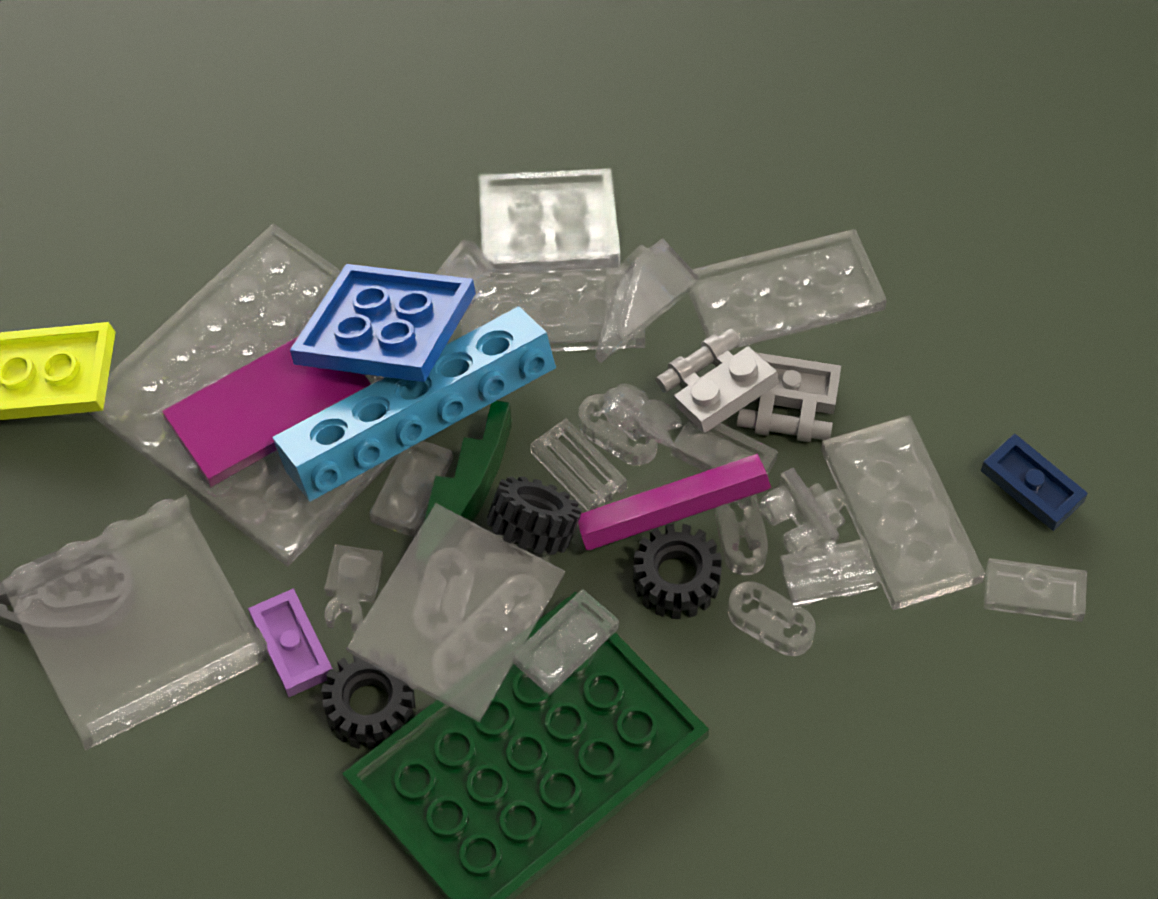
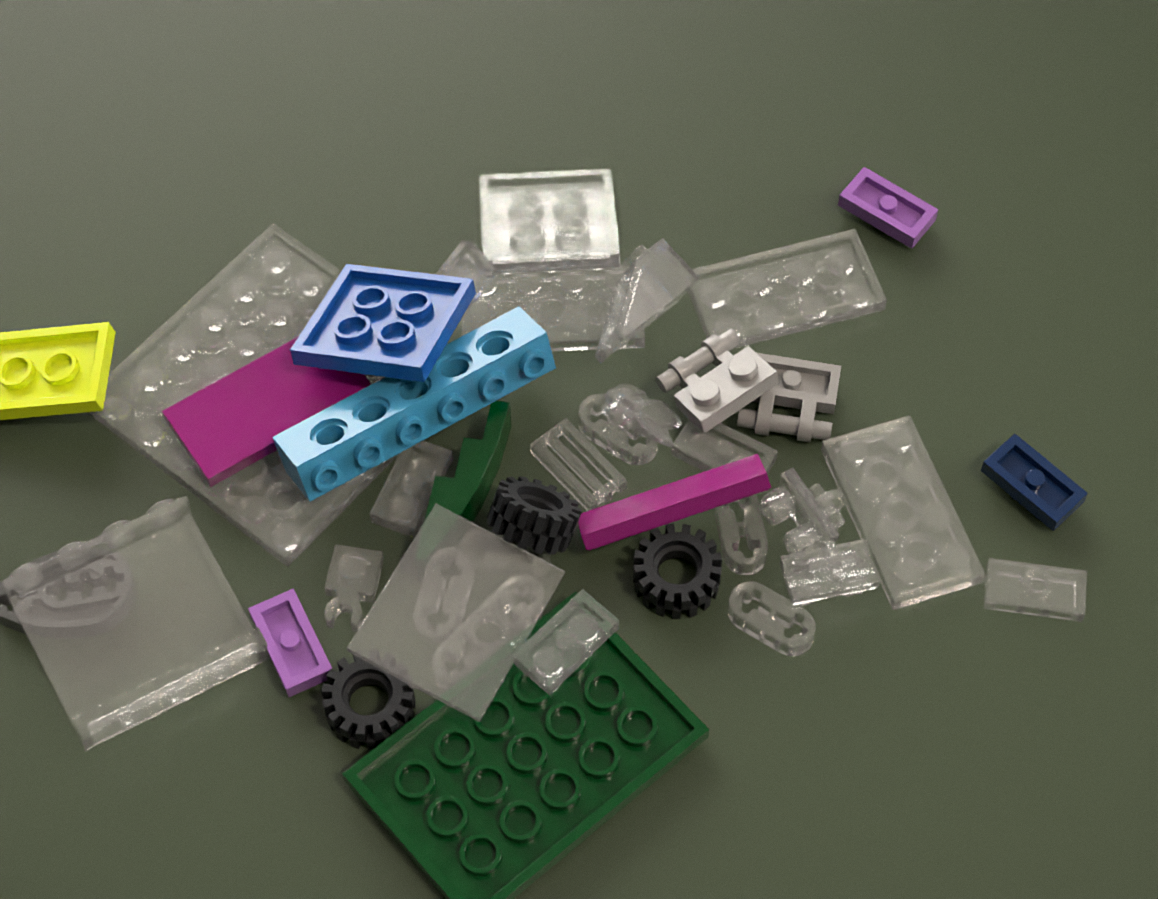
none -> medium lavender plate [838,167,938,249]

